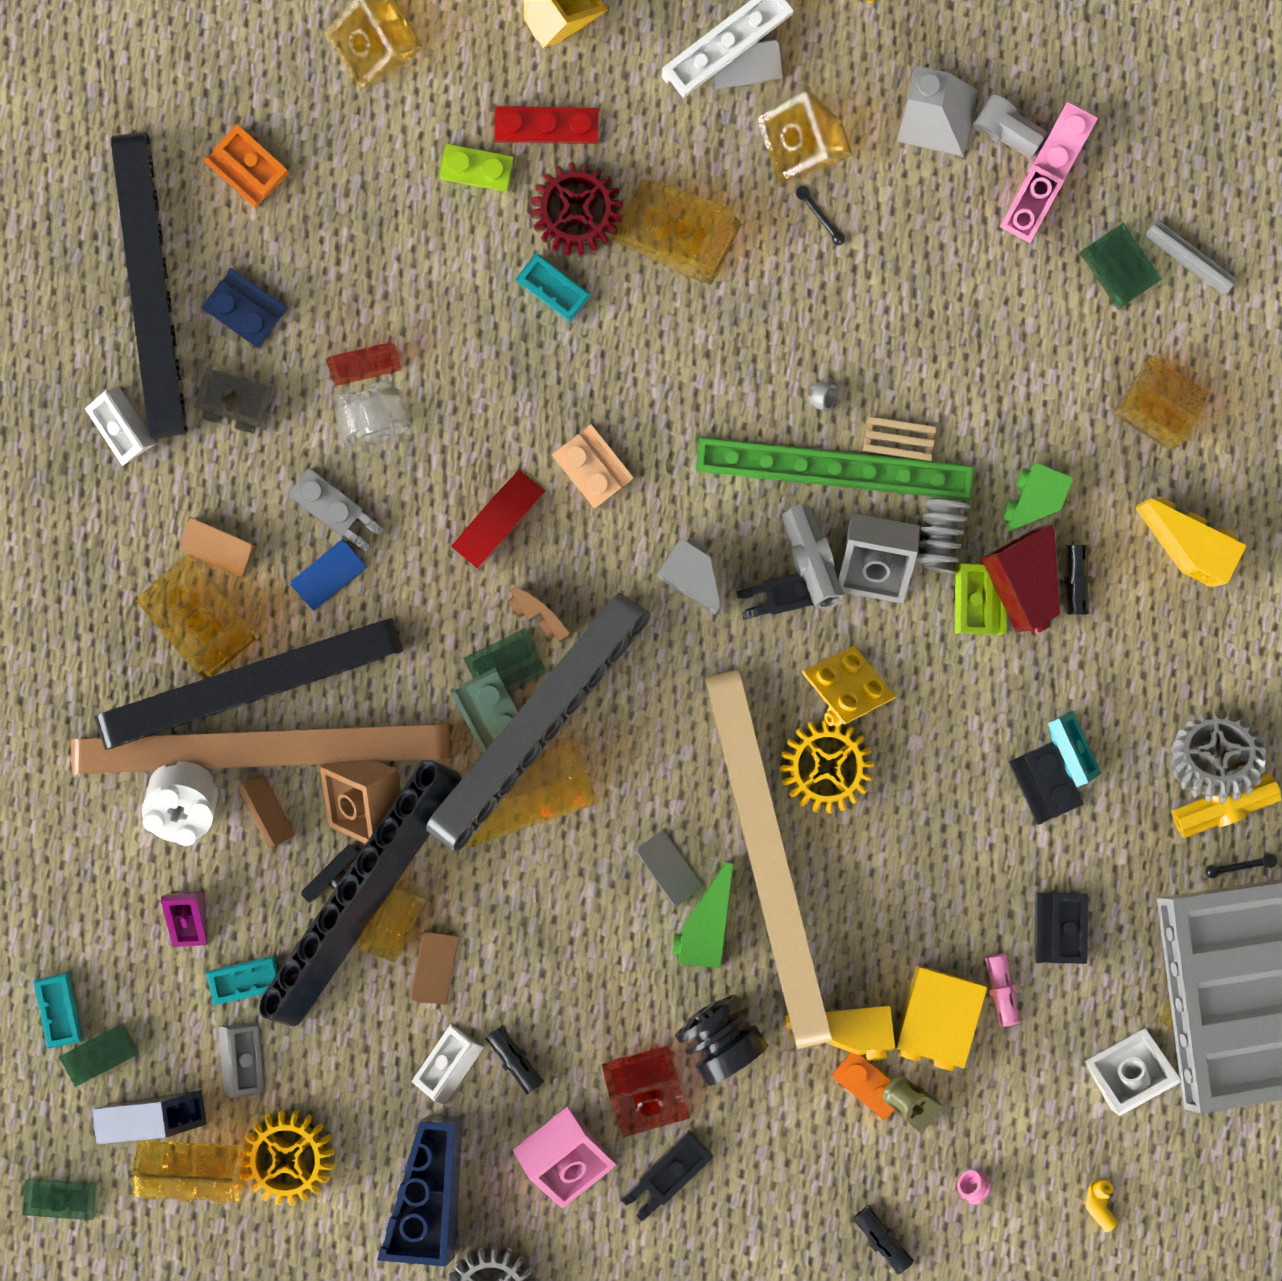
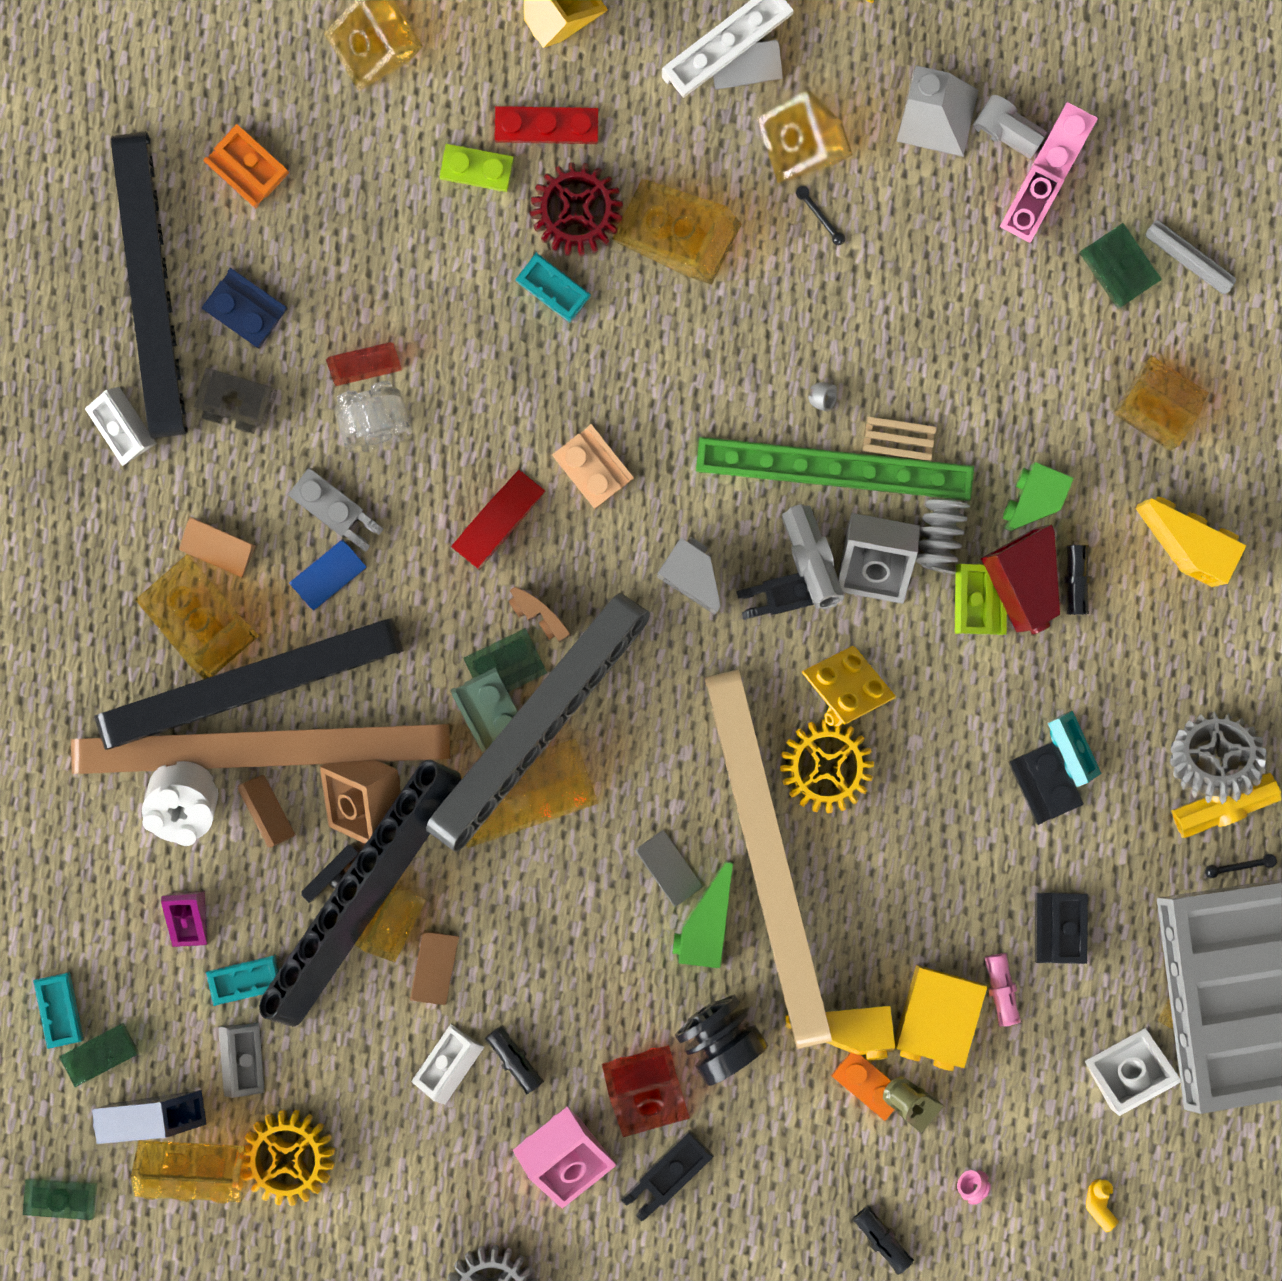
dark blue wedge [377,1115,463,1267] -> none

